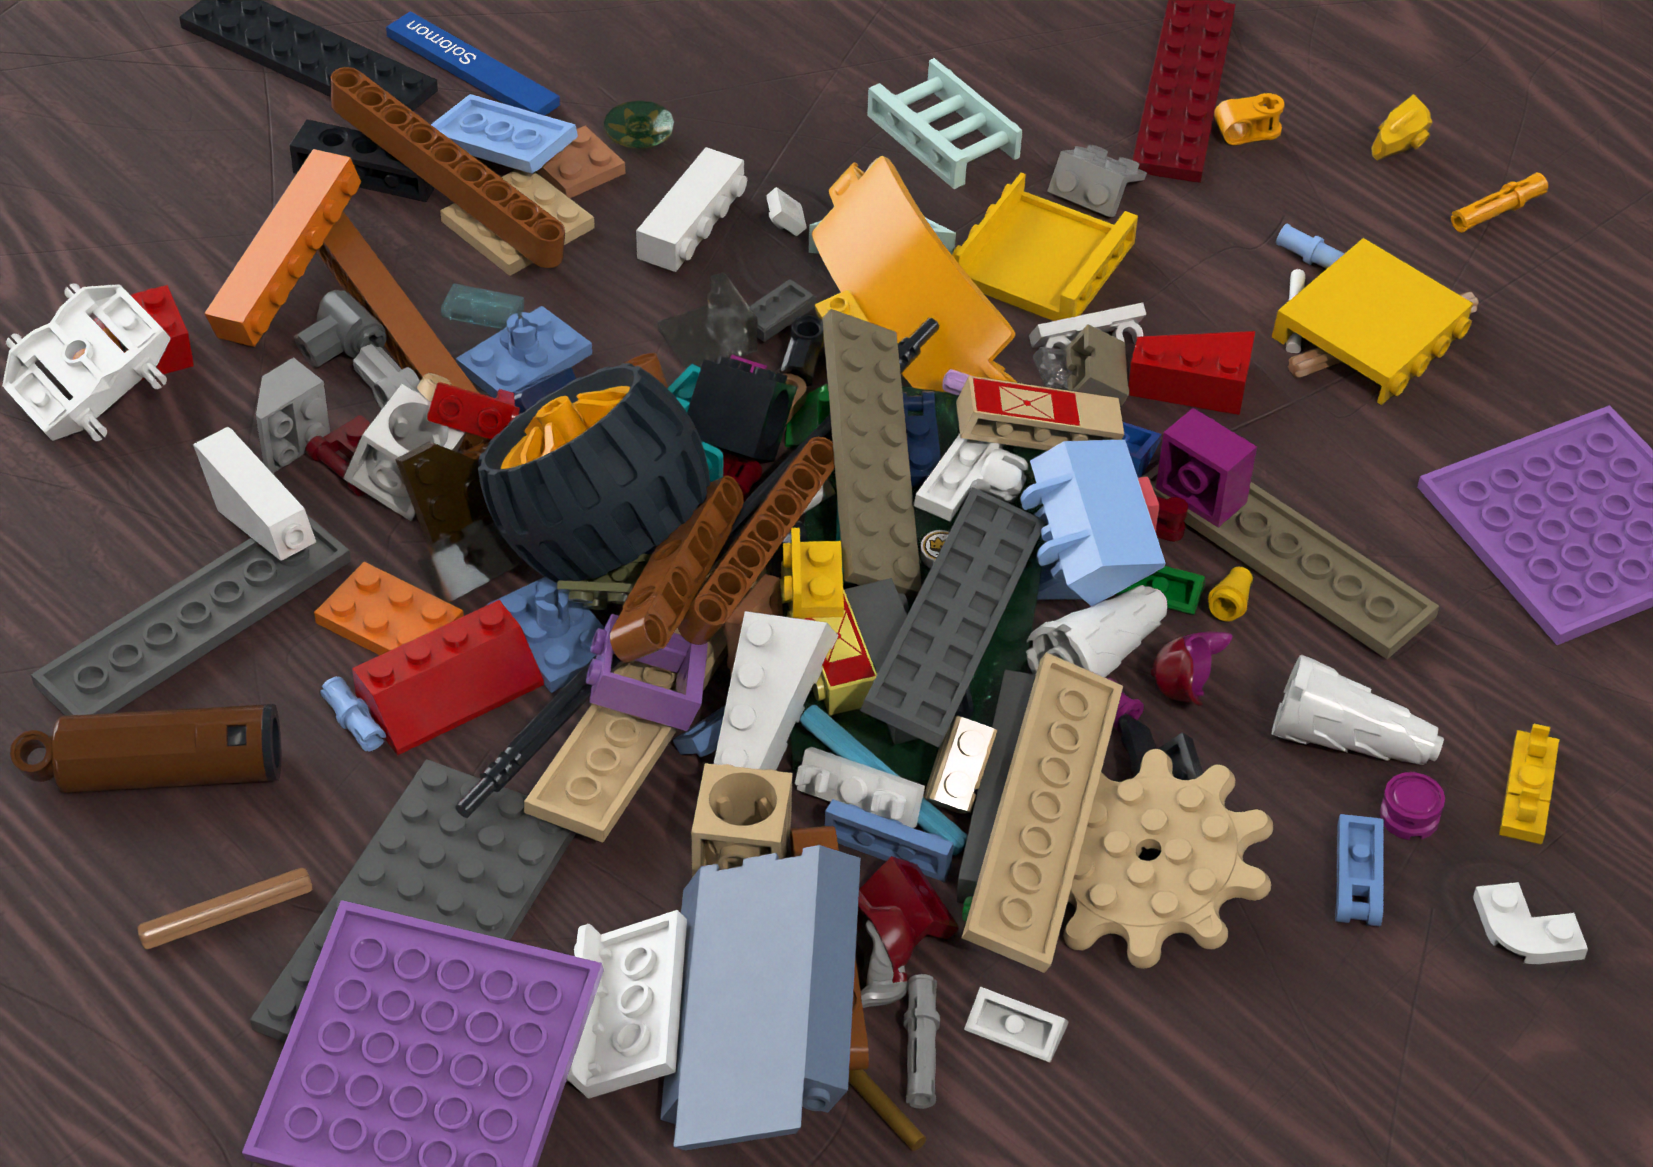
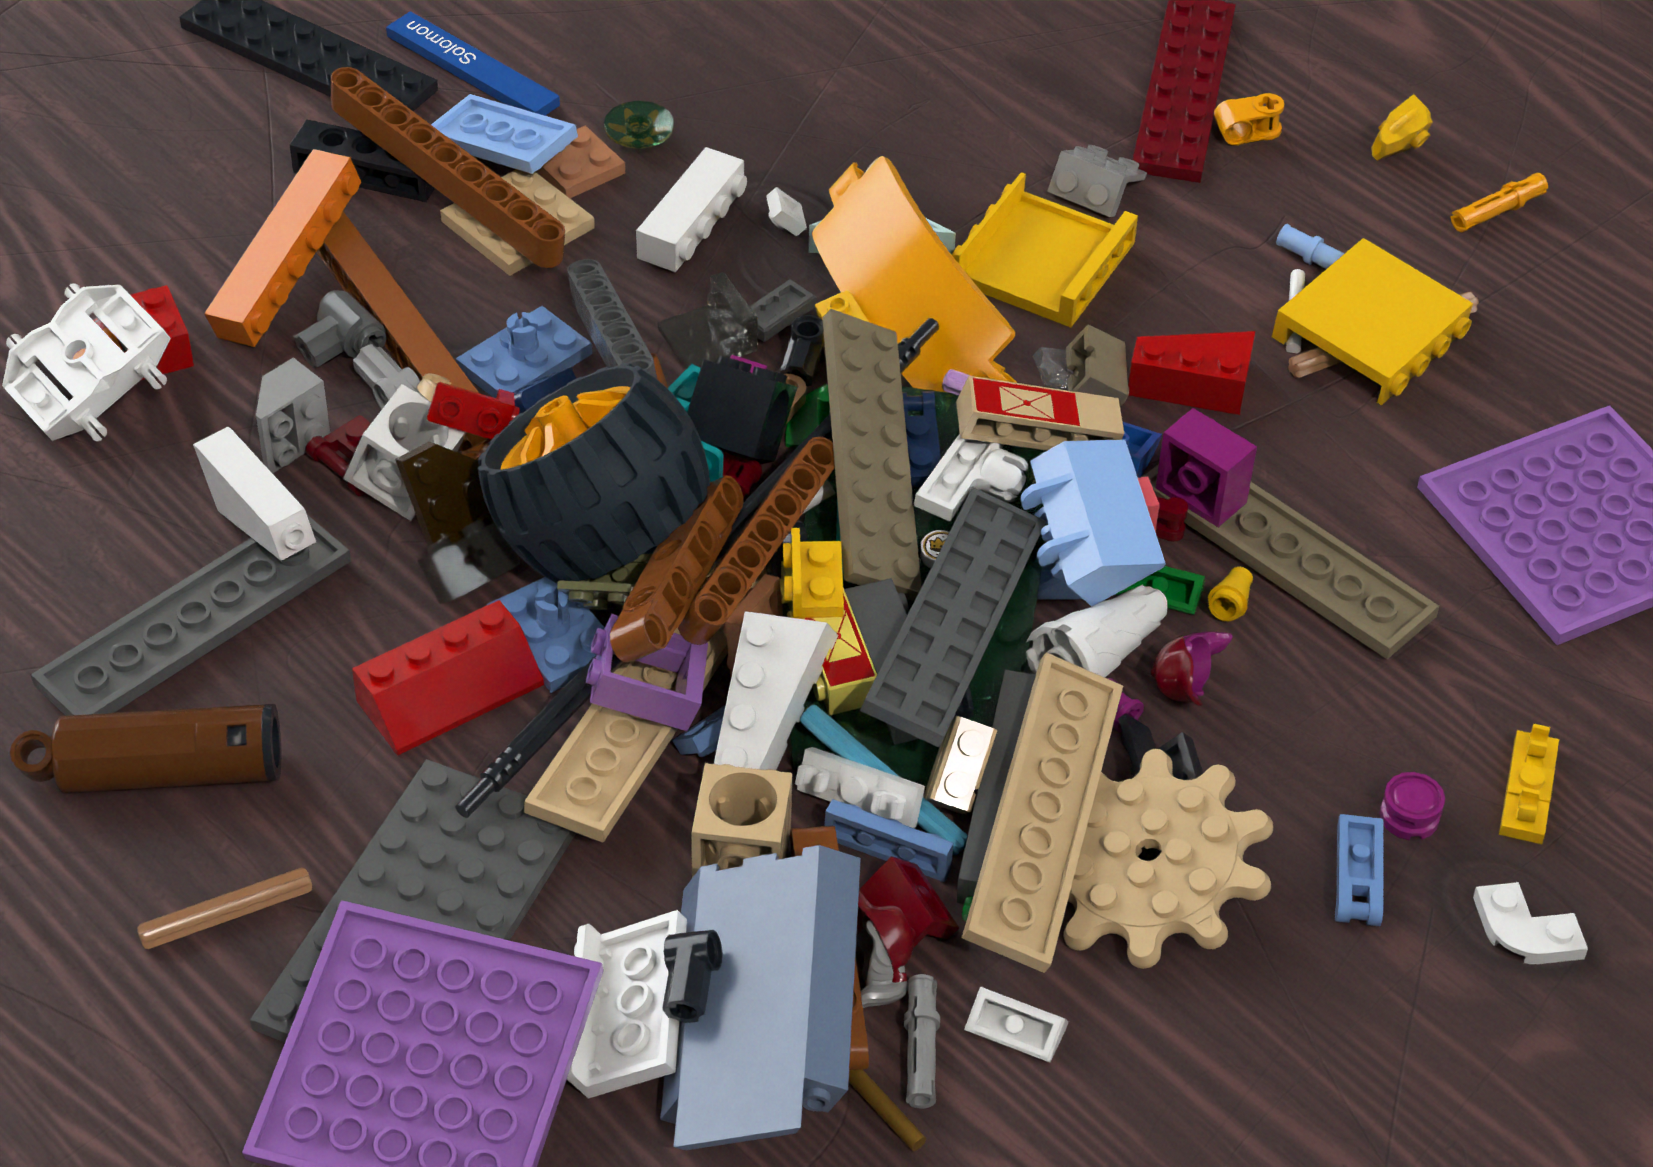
orange plate [314,562,464,655] -> none
light blue pin [320,676,386,751] -> none
clear light blue plate [441,283,525,329] -> none
light aqua fence [867,58,1022,189] -> none
white plate [1029,303,1146,363] -> none
white cone [1272,655,1444,765] -> none
none -> dark grey beam [567,259,657,379]
none -> black piece [662,930,723,1023]

